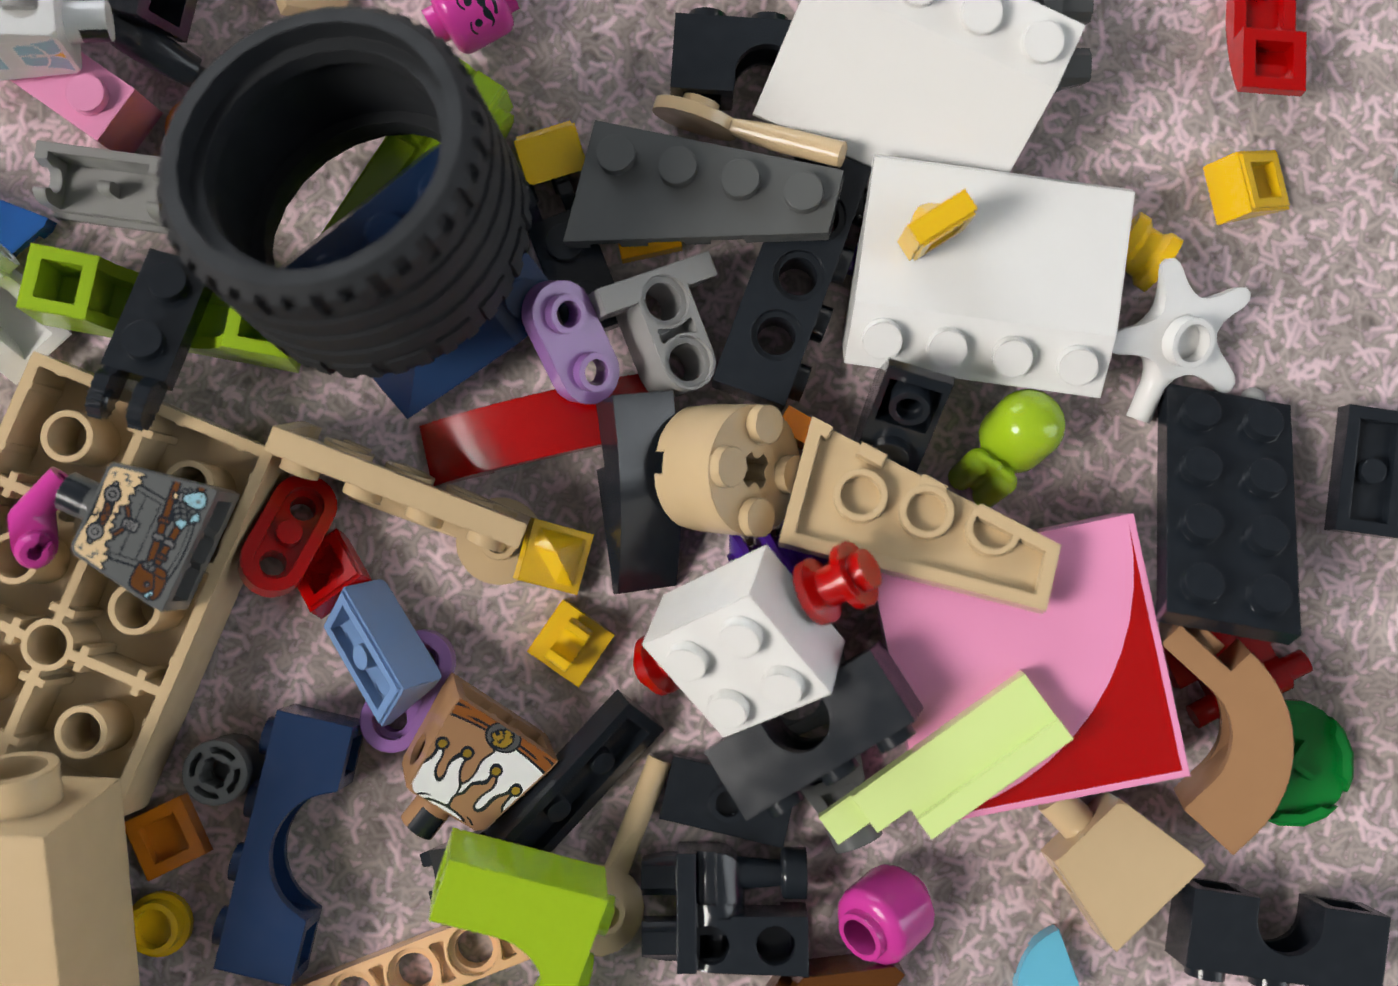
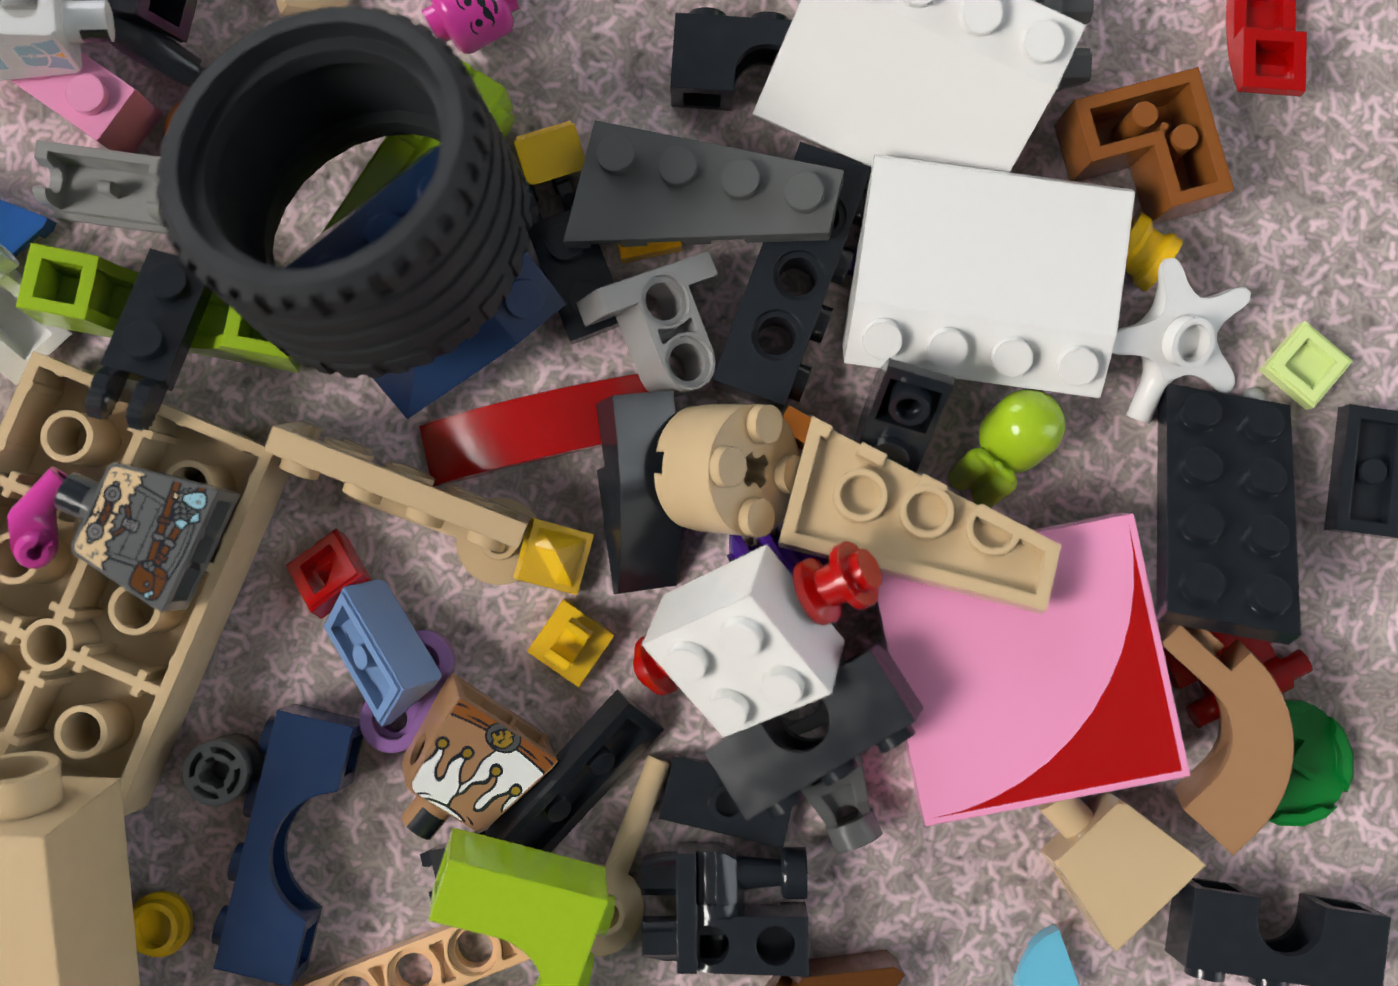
orange tile [125,792,214,882] -> none
red plate [238,475,337,598] -> none
medium lavender plate [521,280,620,404] -> none
tan piece [652,93,847,168] -> none
yellowish green piece [818,670,1074,845] -> none
dark pink head [838,864,935,965] -> none
yellow tile [897,189,978,261] -> none
yellow slope [1203,150,1290,225] -> none
none -> dark orange brick [1054,67,1235,225]
none -> yellowish green tile [1259,321,1353,410]

